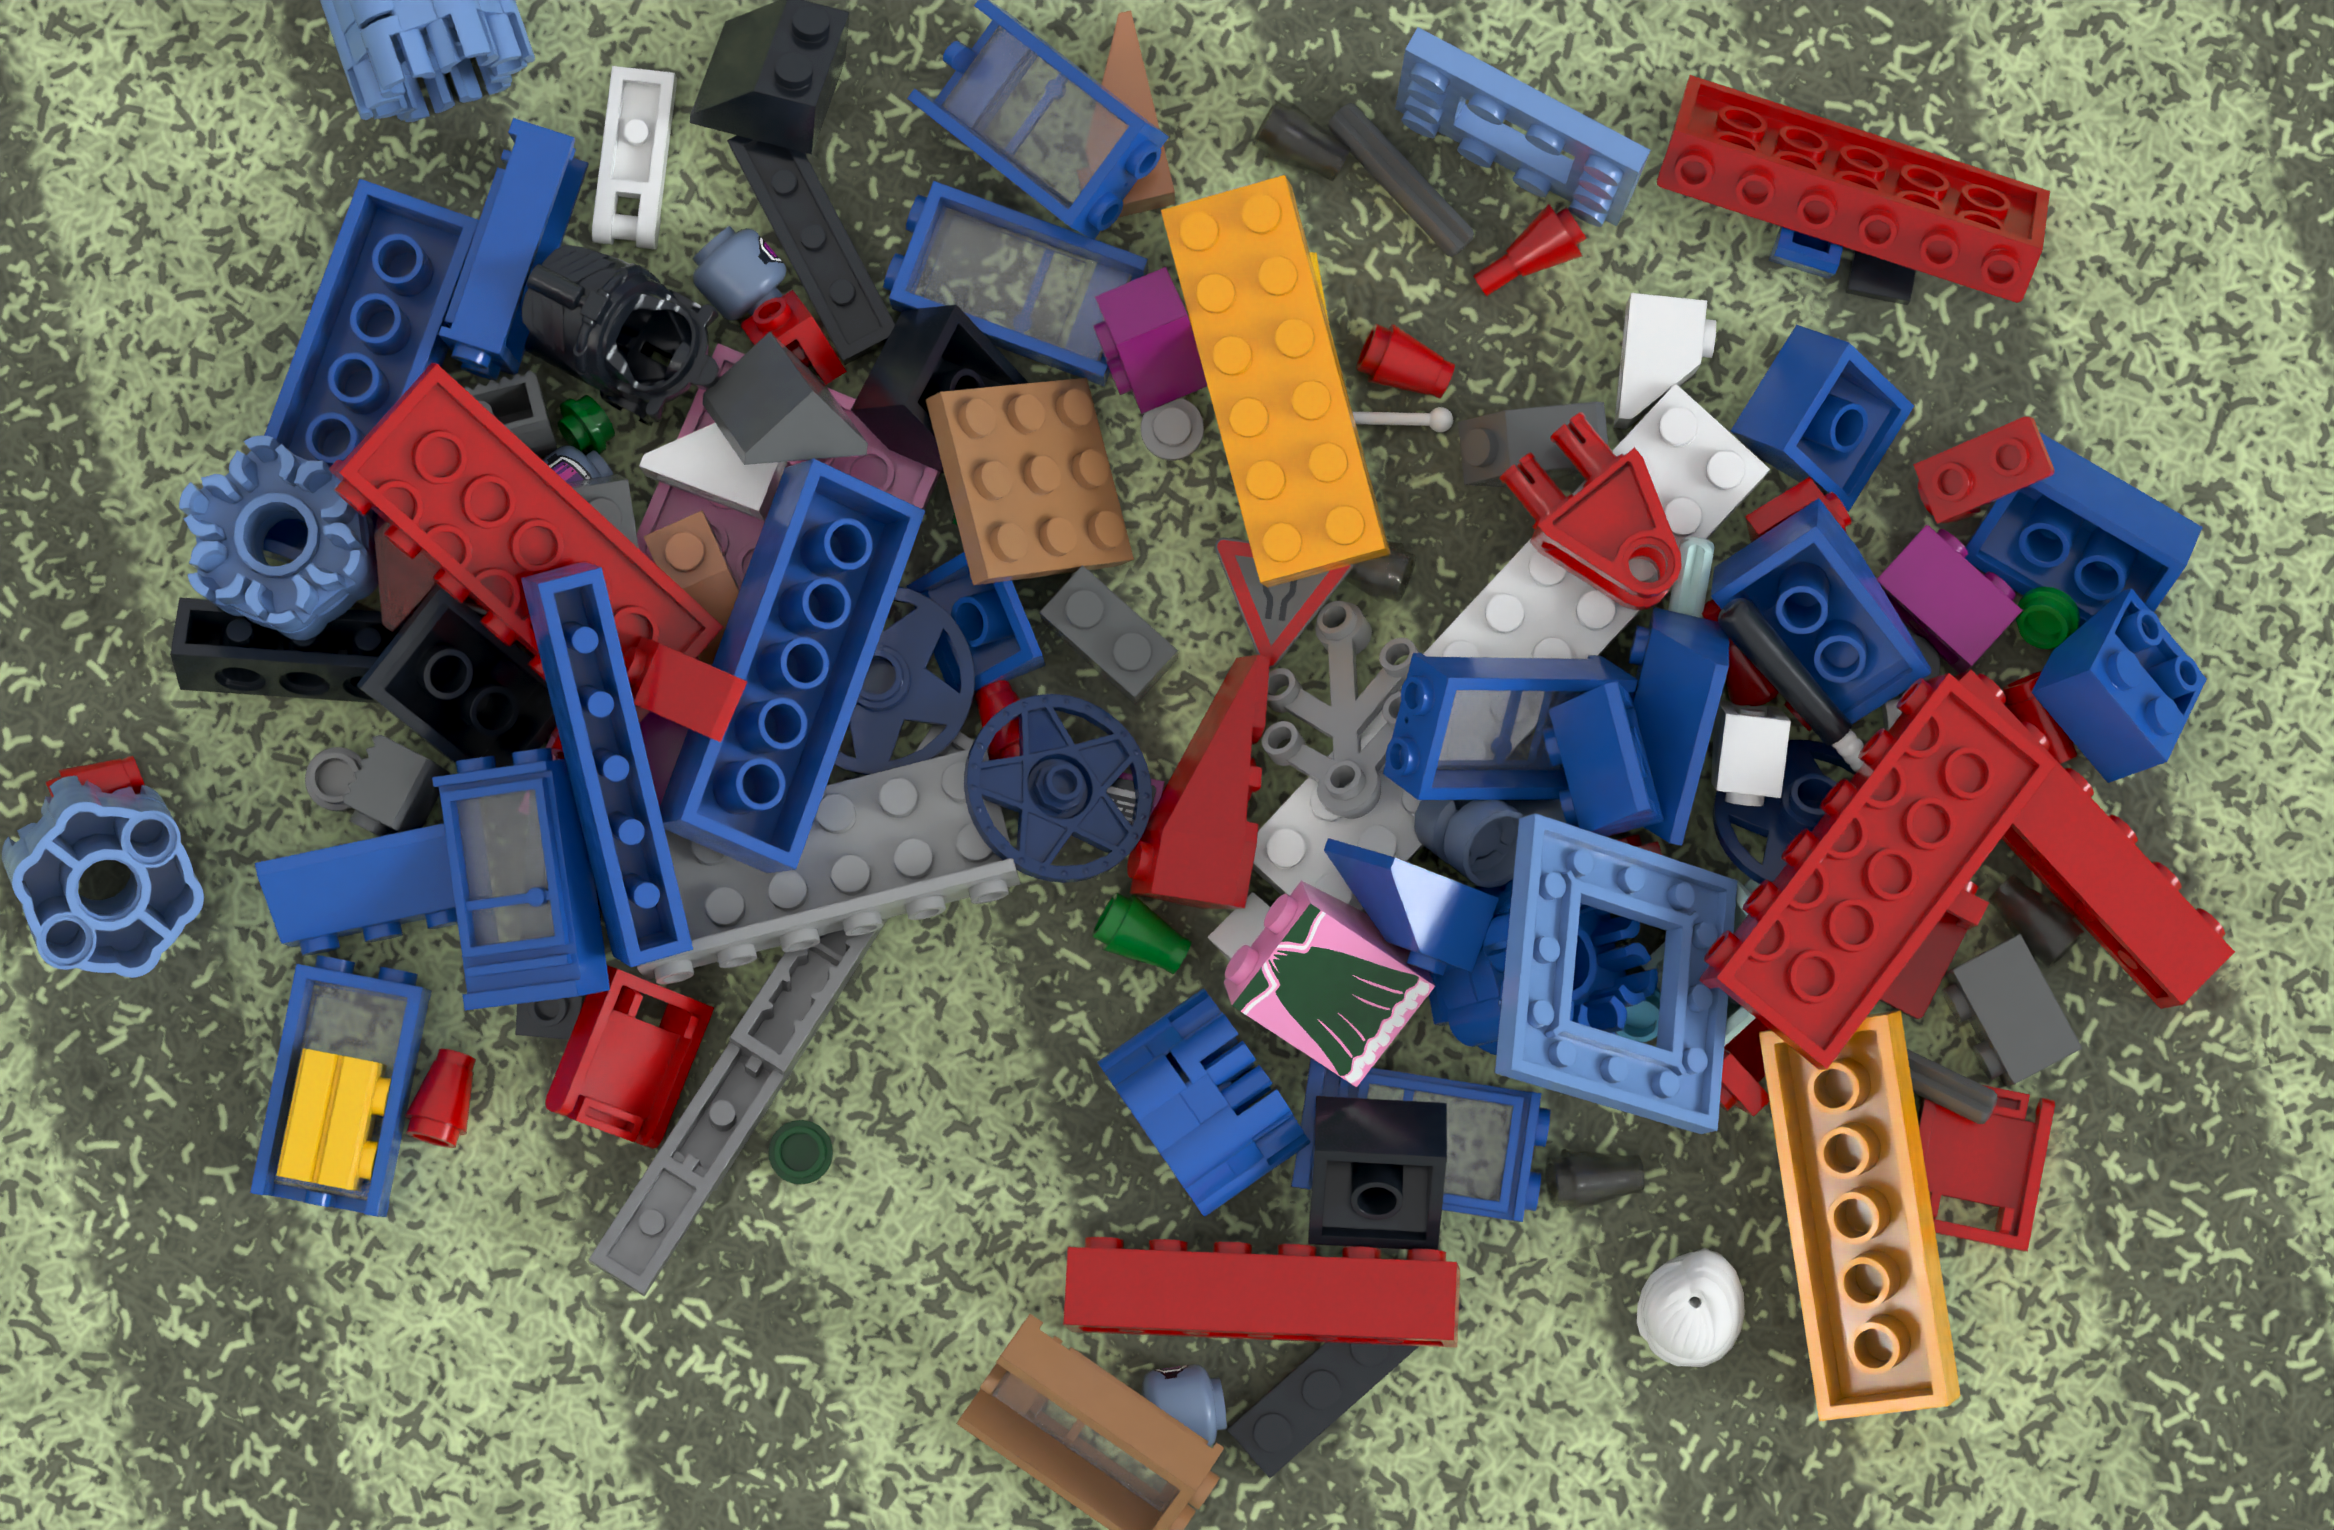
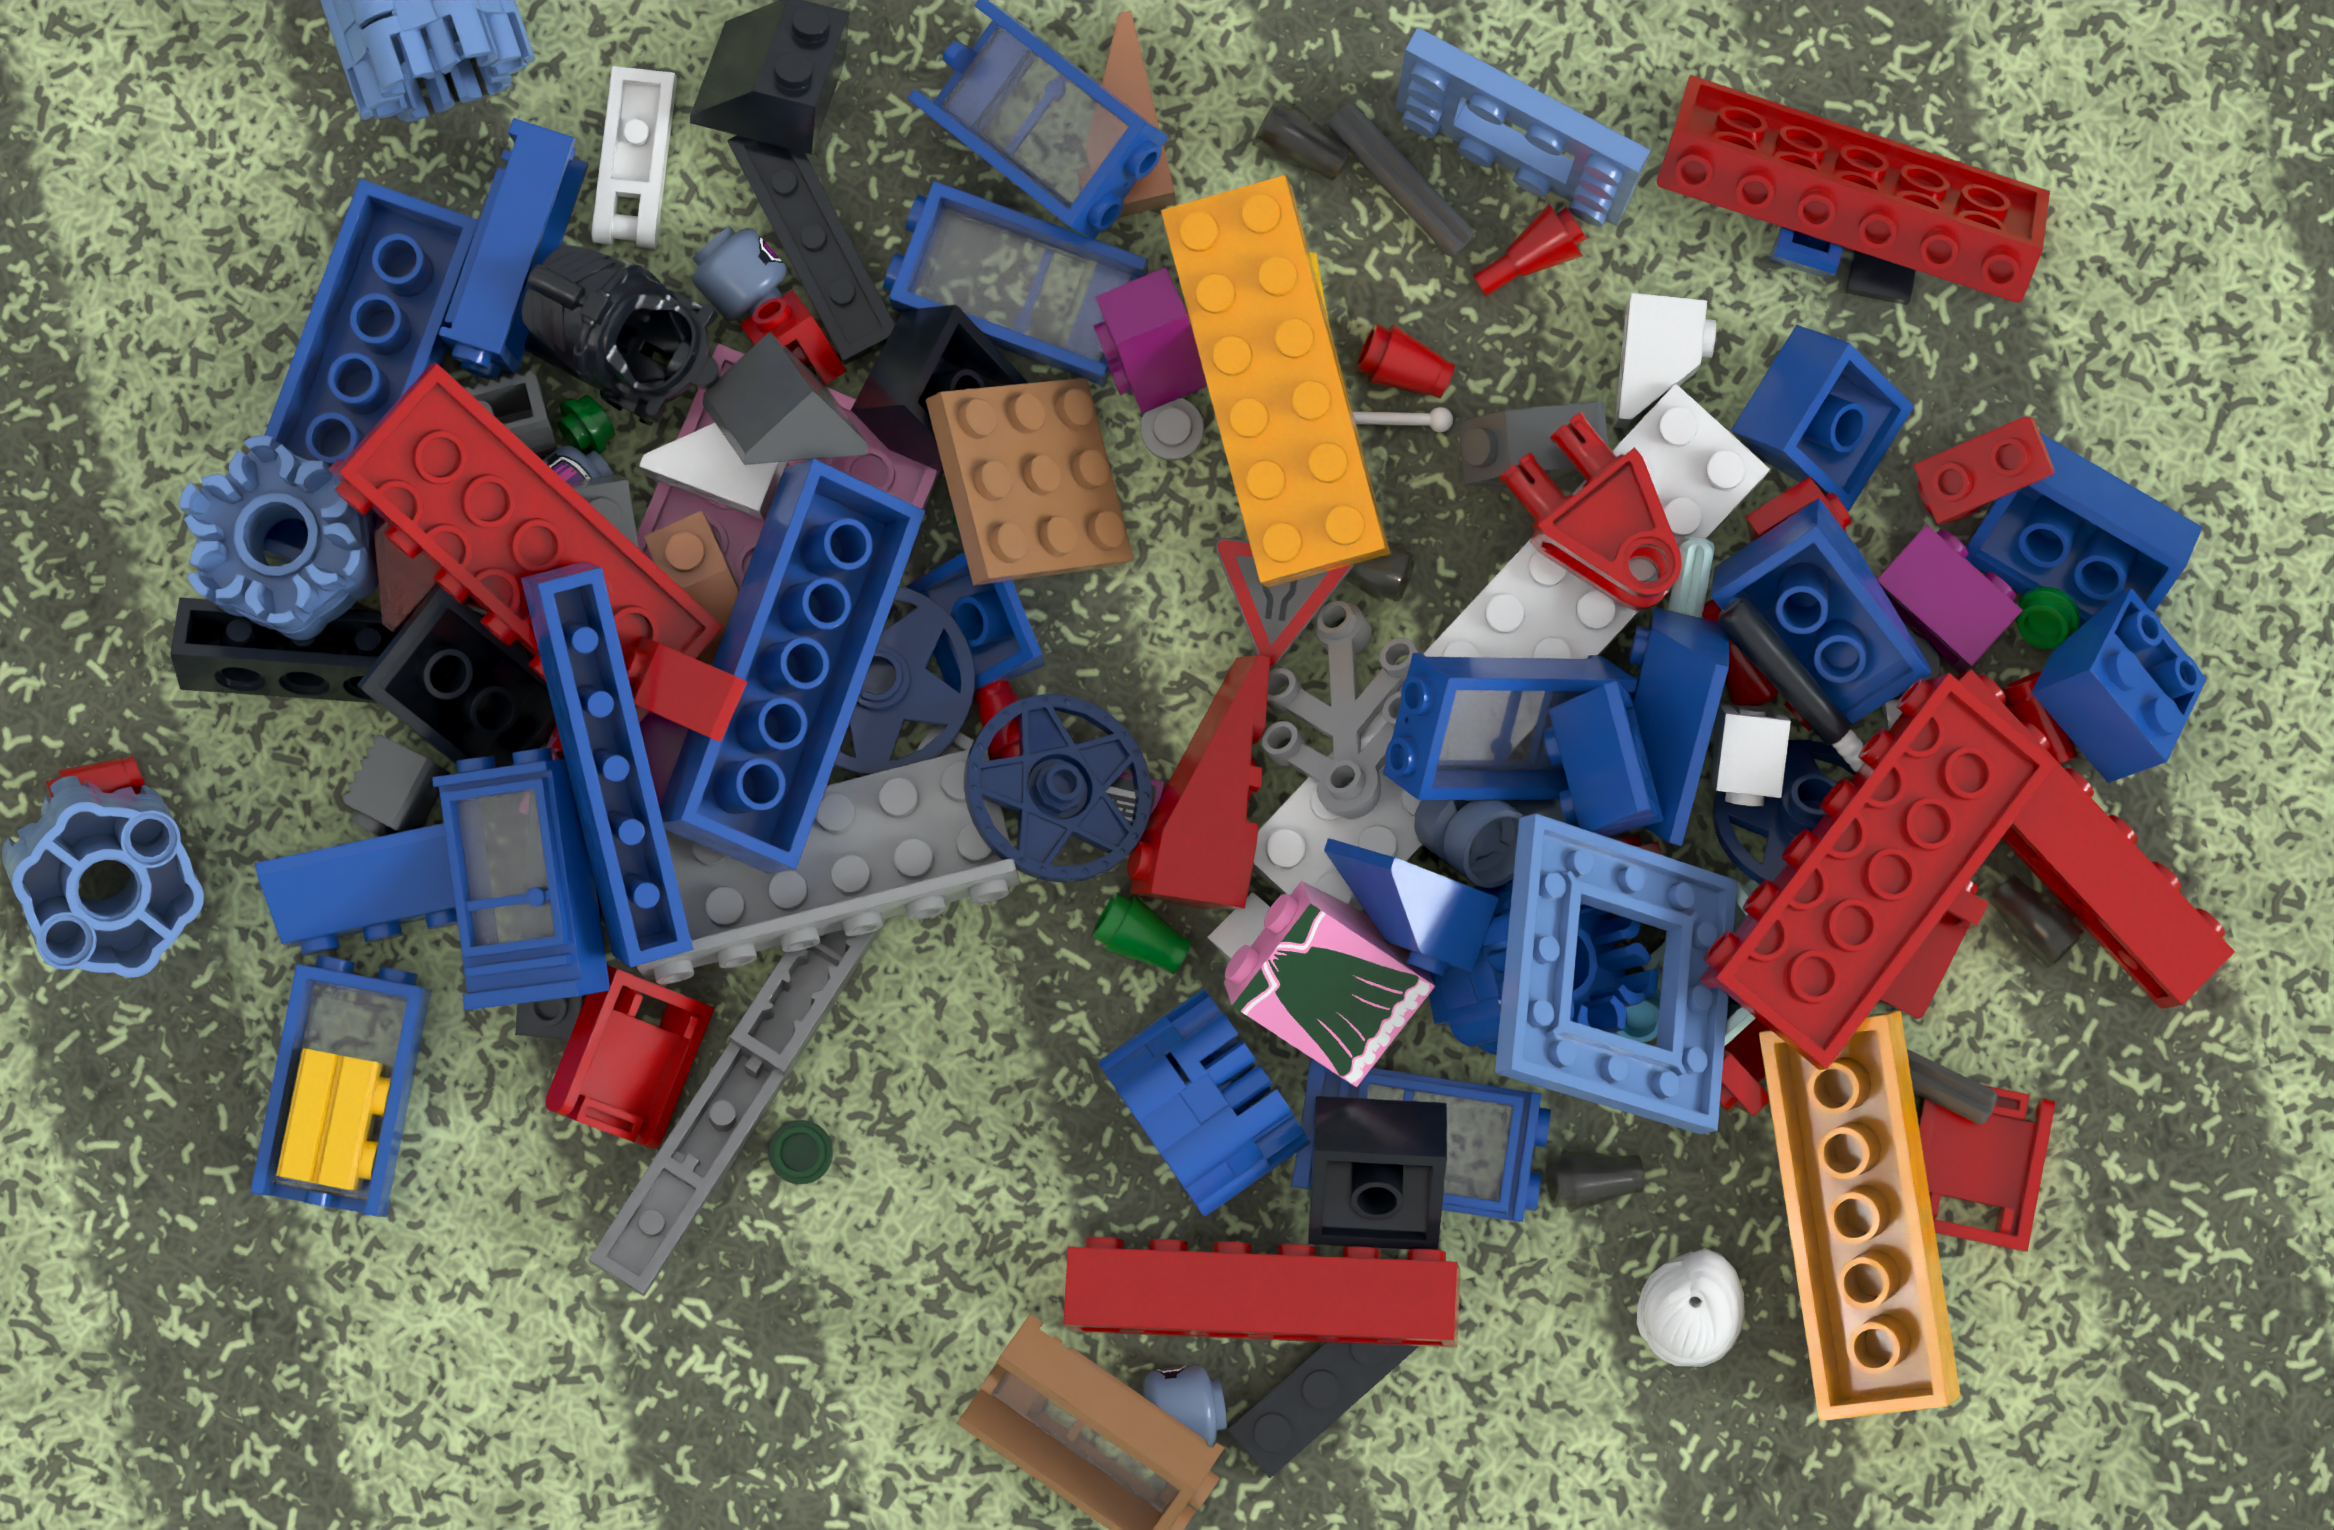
light grey plate [305,747,363,811] -> none
red cone [405,1048,476,1148] -> none
dark grey brick [1039,565,1178,706] -> none
dark grey brick [1942,934,2082,1086] -> none

